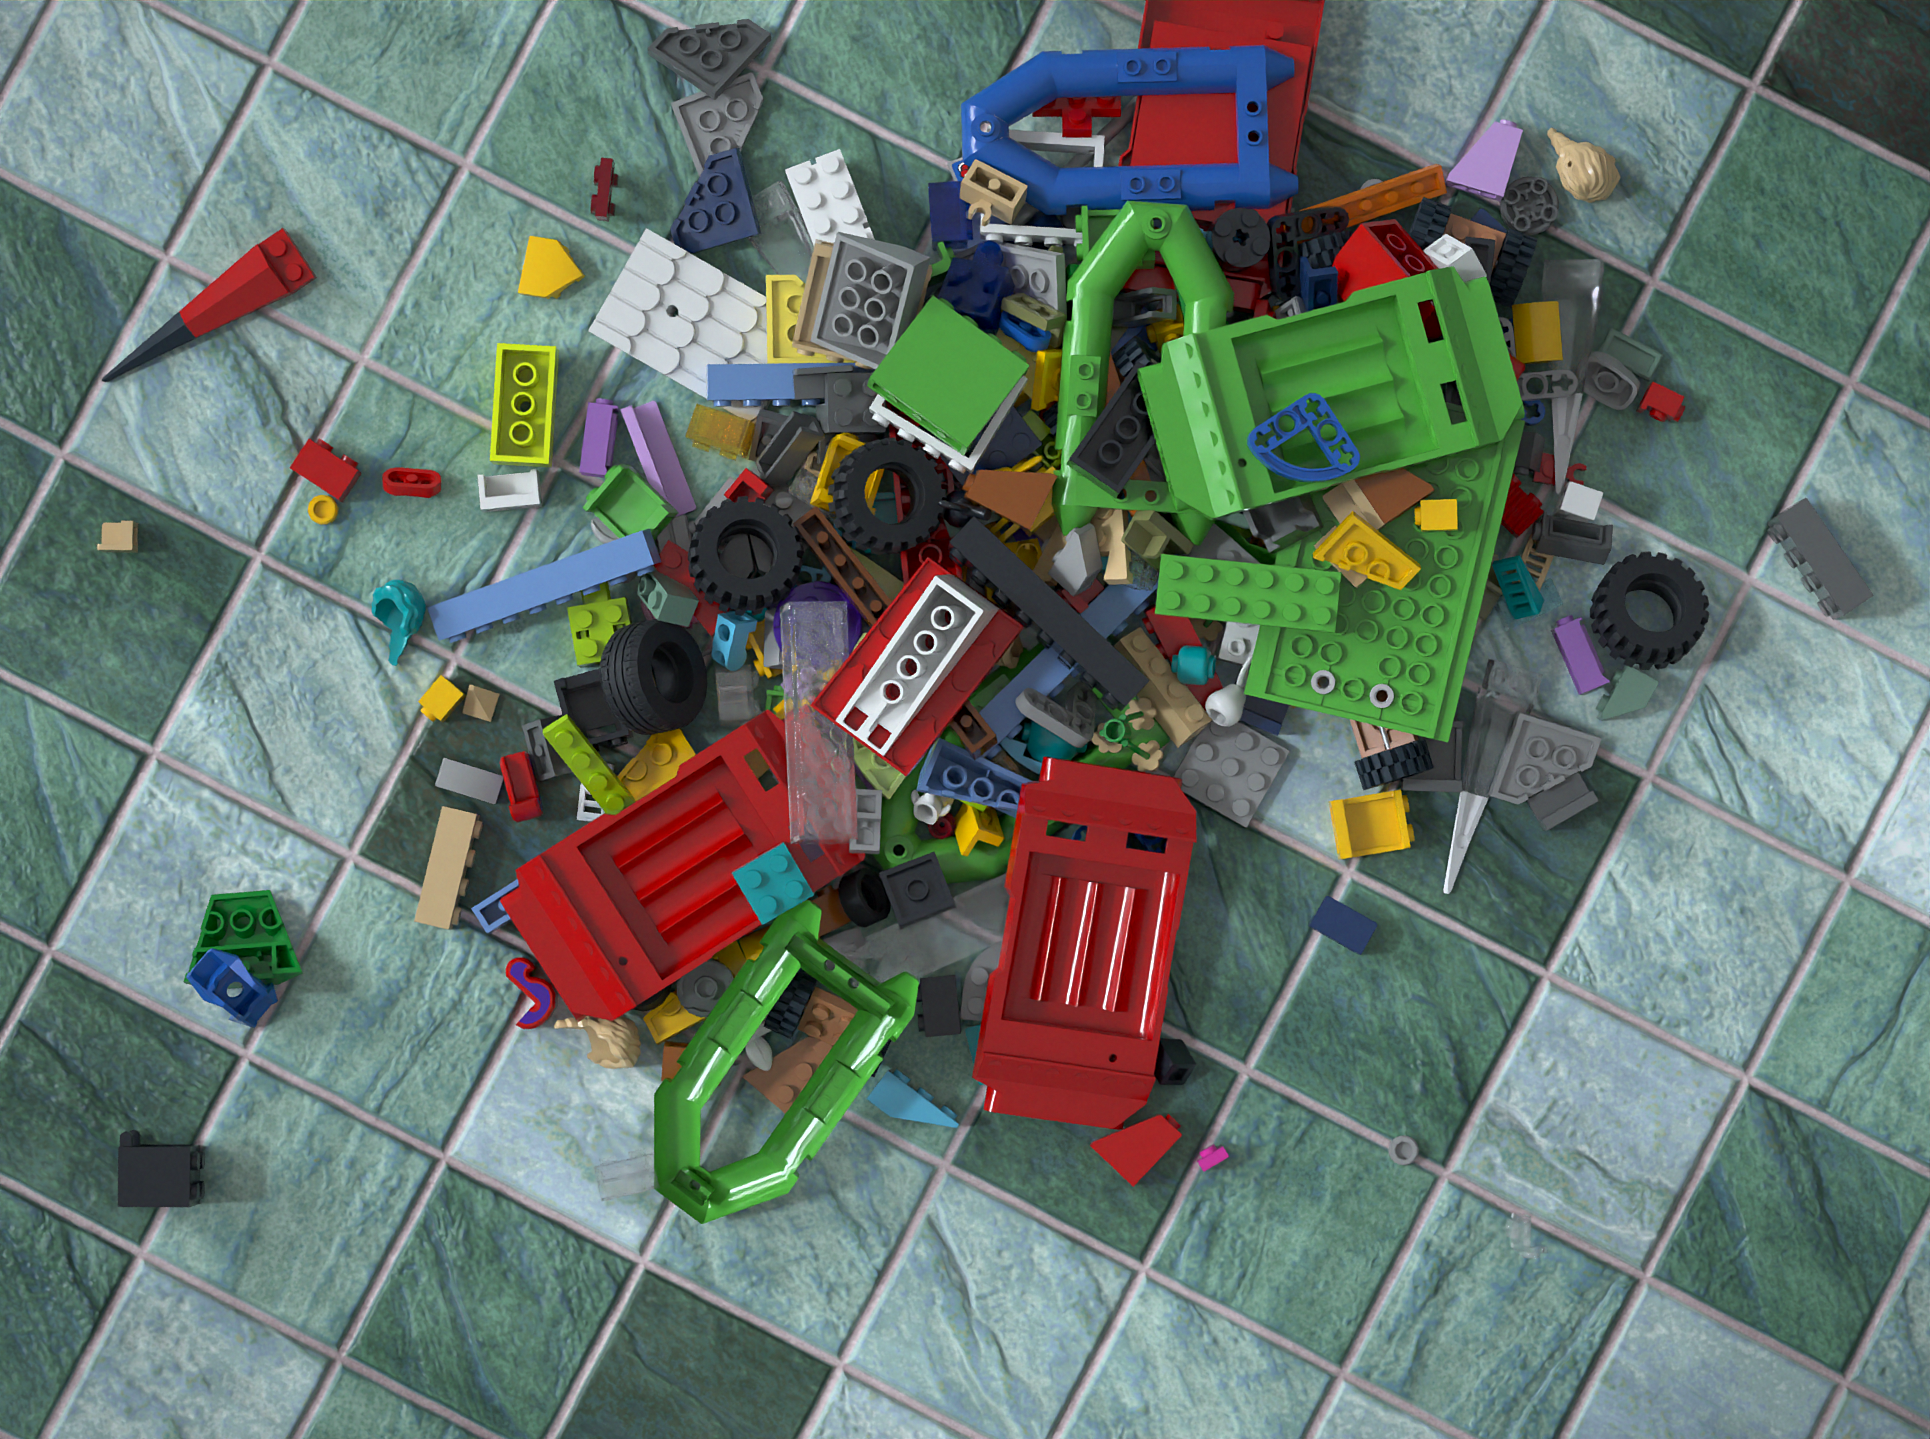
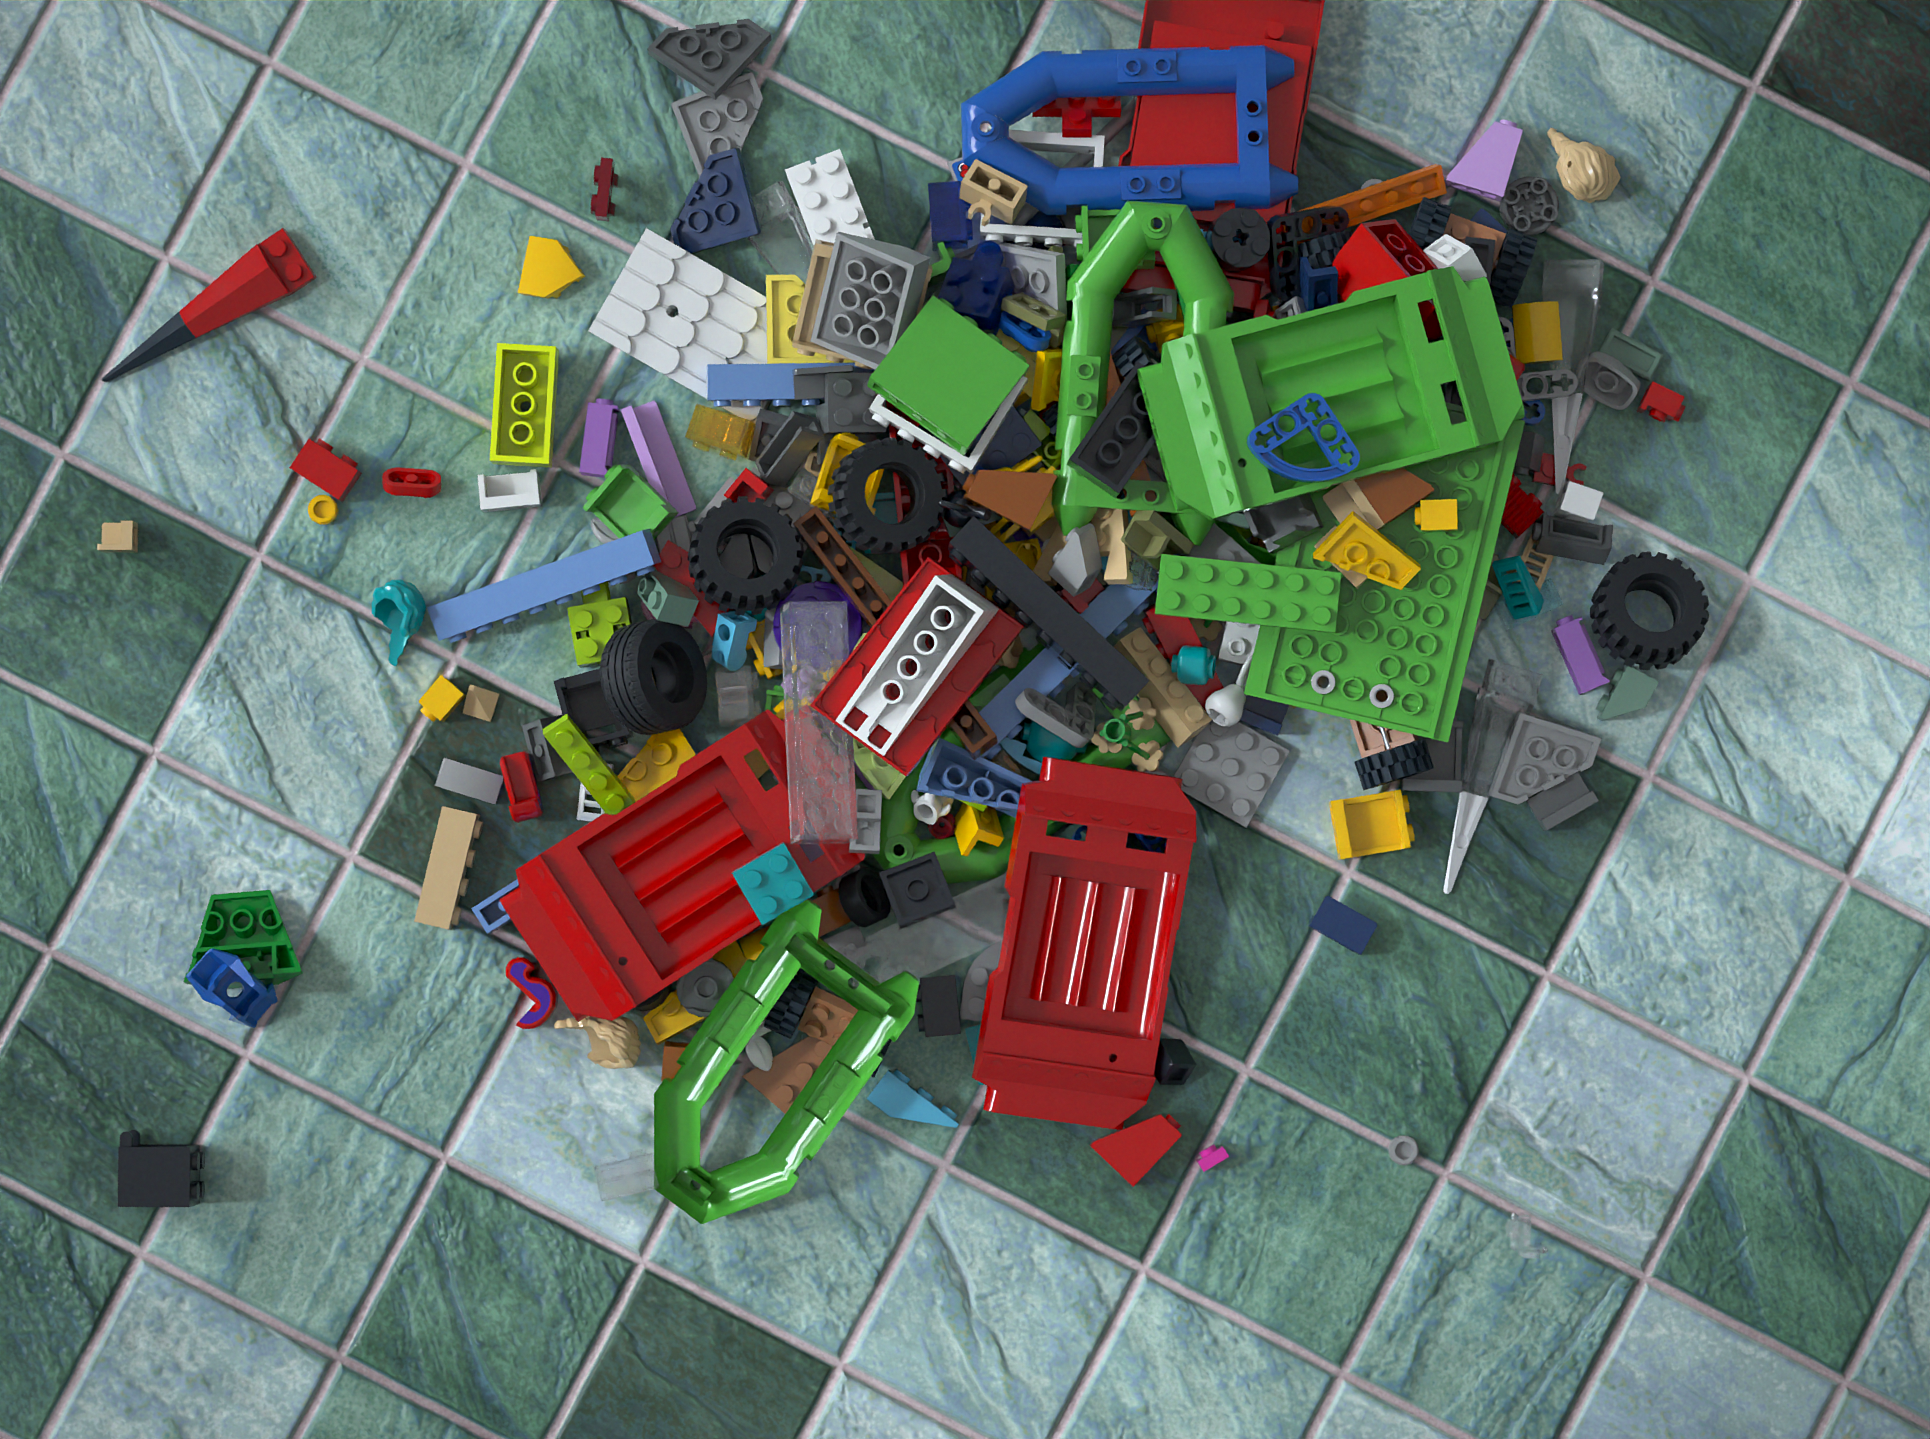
dark grey brick [1767,498,1874,620] -> none

